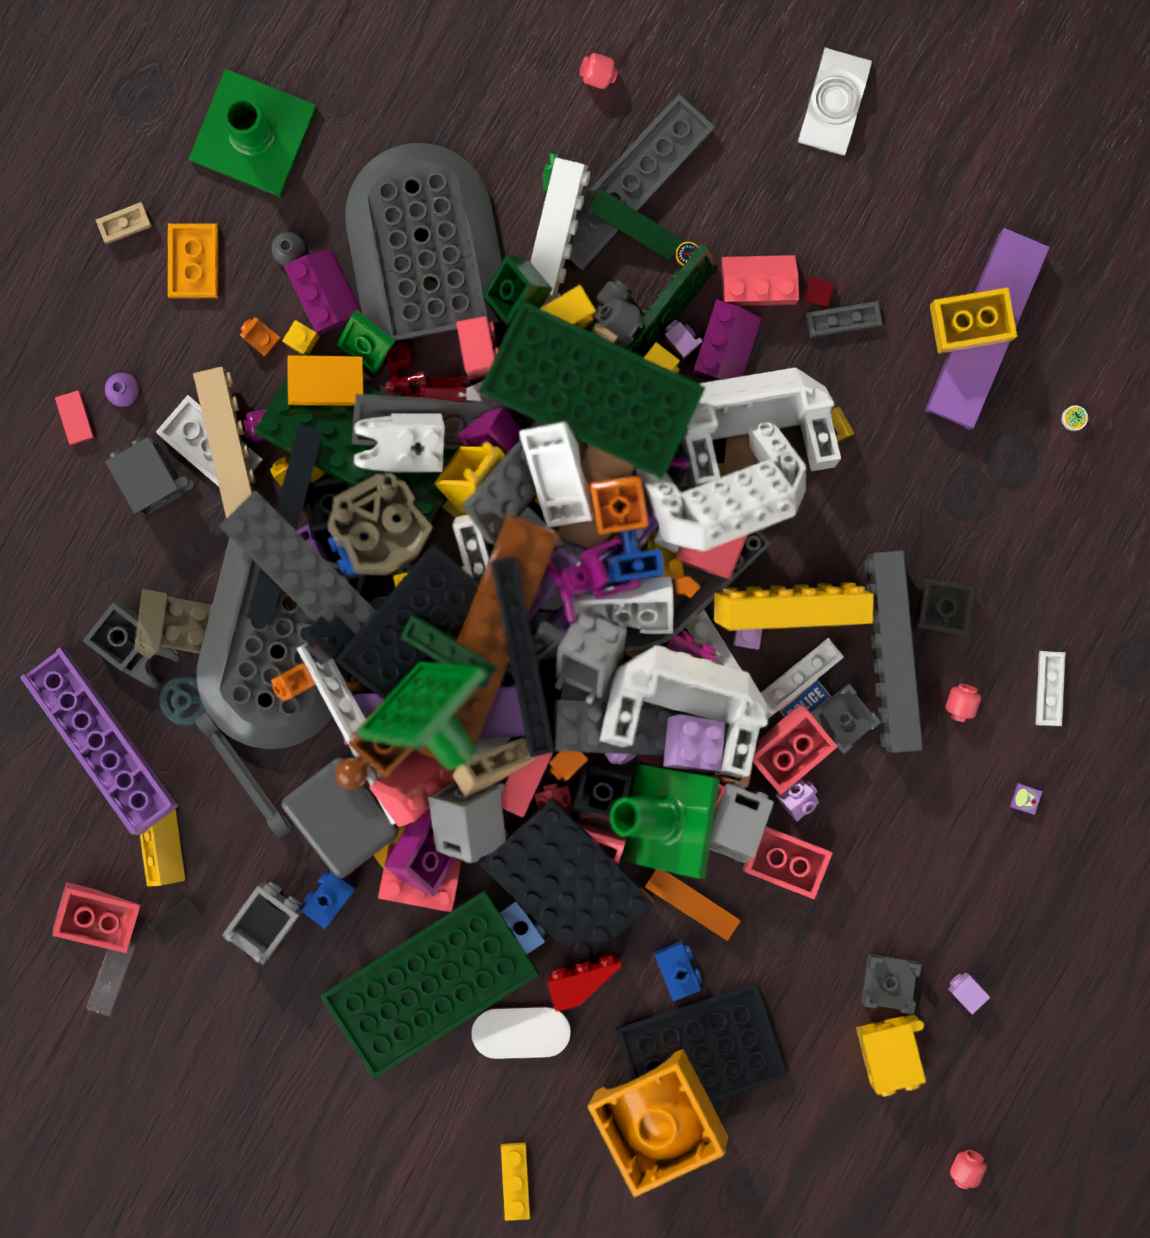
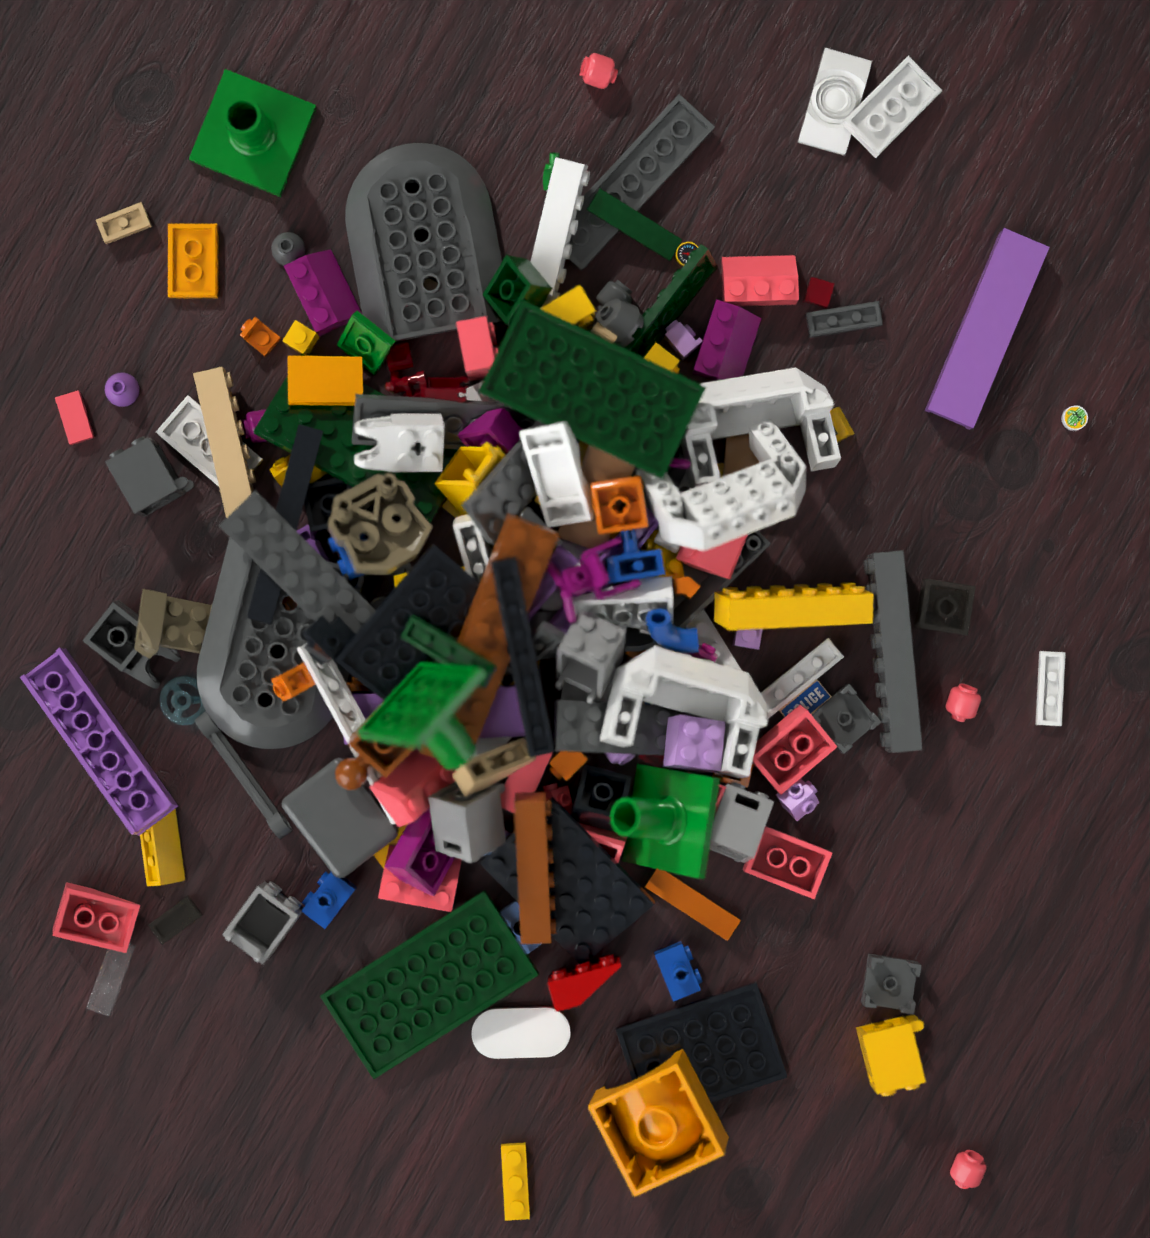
yellow brick [930,288,1017,354] -> none
lavender brick [948,972,990,1014] -> none
tile [1010,783,1042,815] -> none
none -> dark orange brick [514,792,556,944]
none -> blue cylinder [646,608,699,653]
none -> white tile [841,56,943,158]

